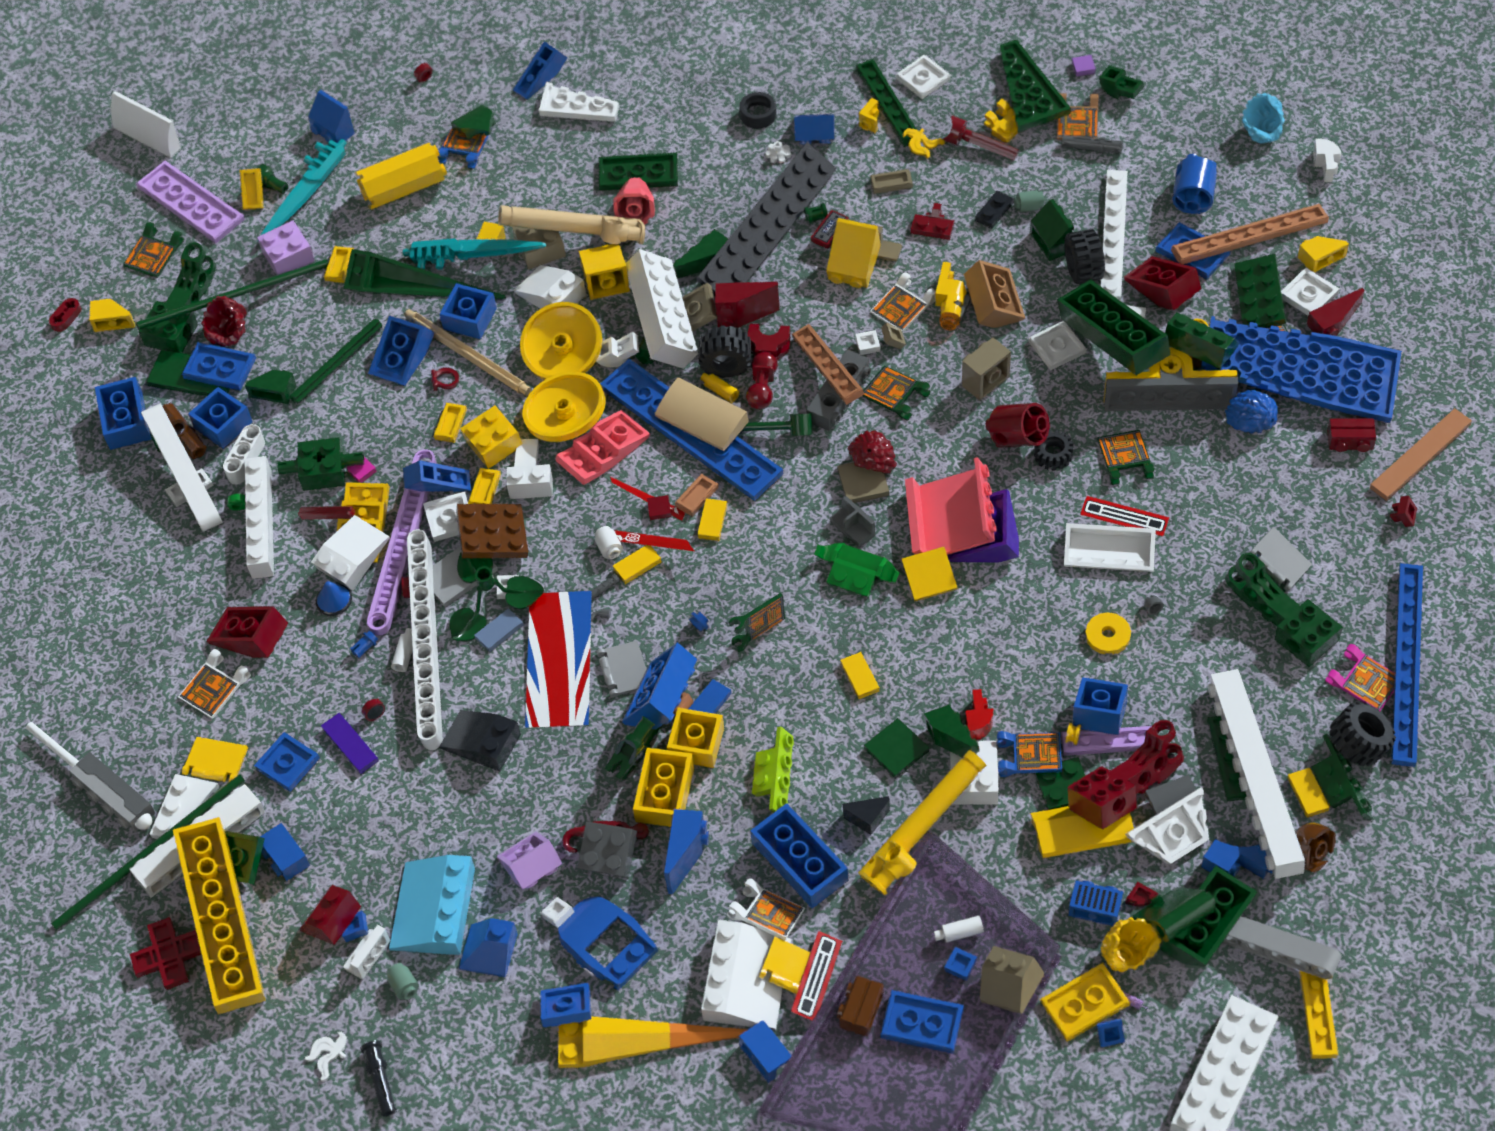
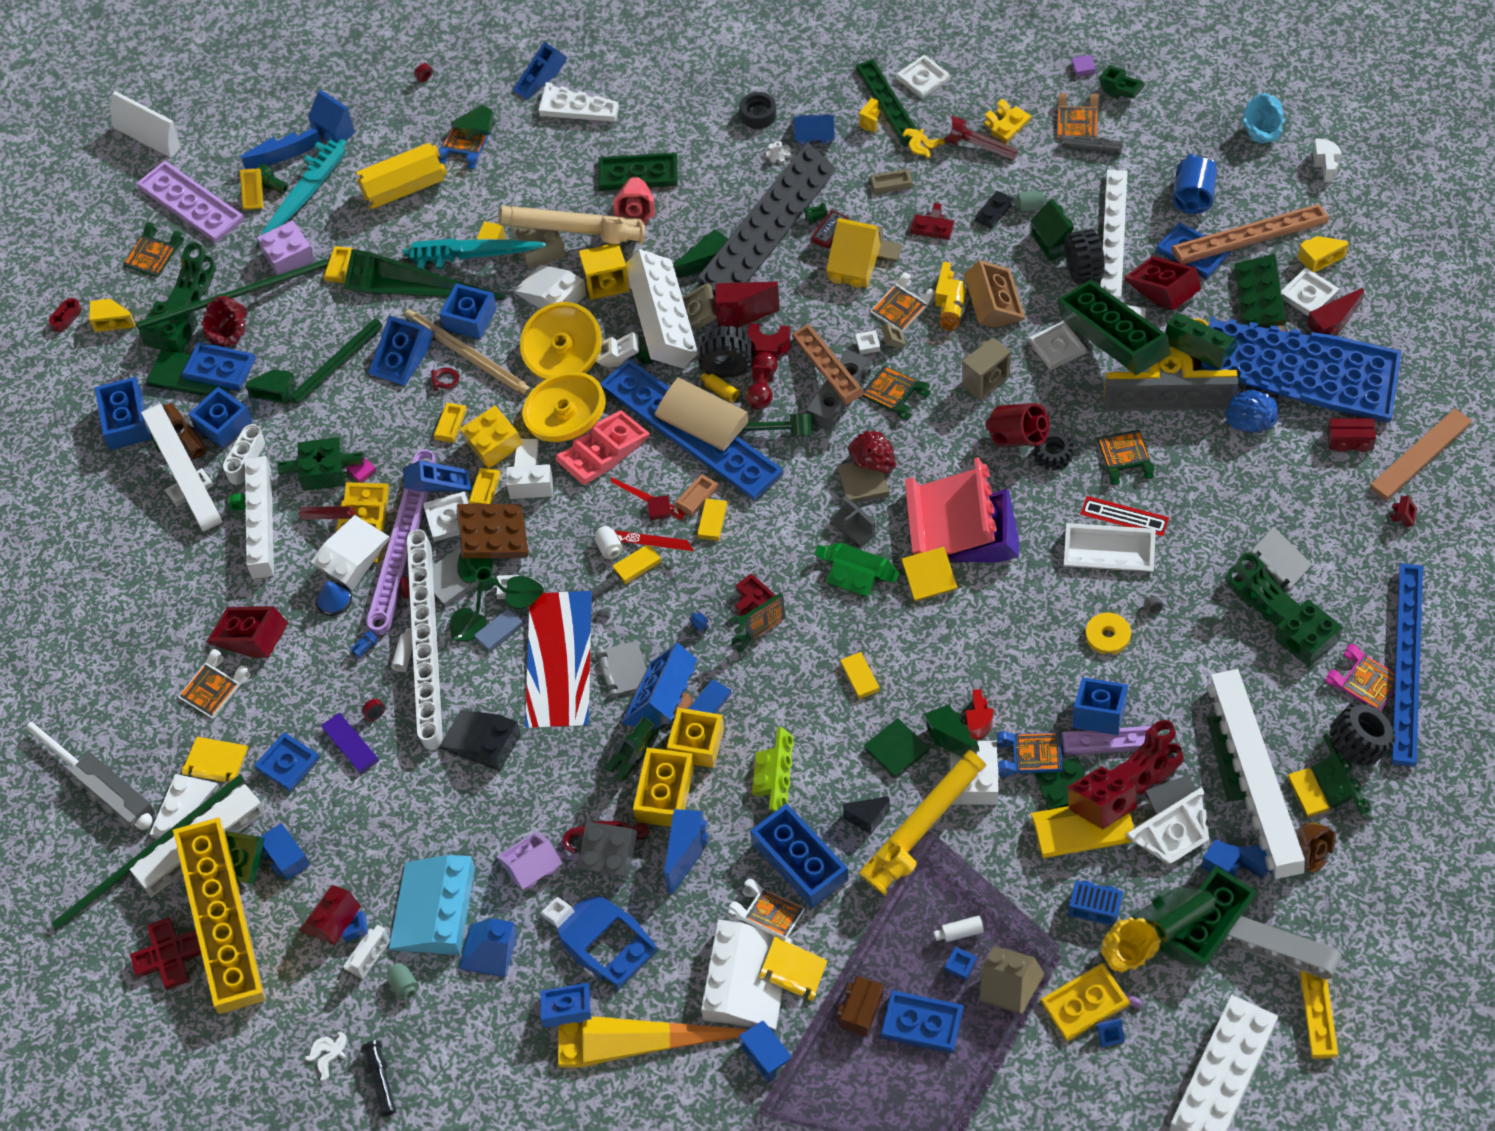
sticker [791,931,842,1022] -> none
dark green wing [999,39,1071,132] -> none
yellow bush [1065,723,1081,745] -> none
dark red tile [1125,881,1159,906] -> none
none -> blue slope [240,127,322,170]
none -> dark red hinge [735,574,776,616]

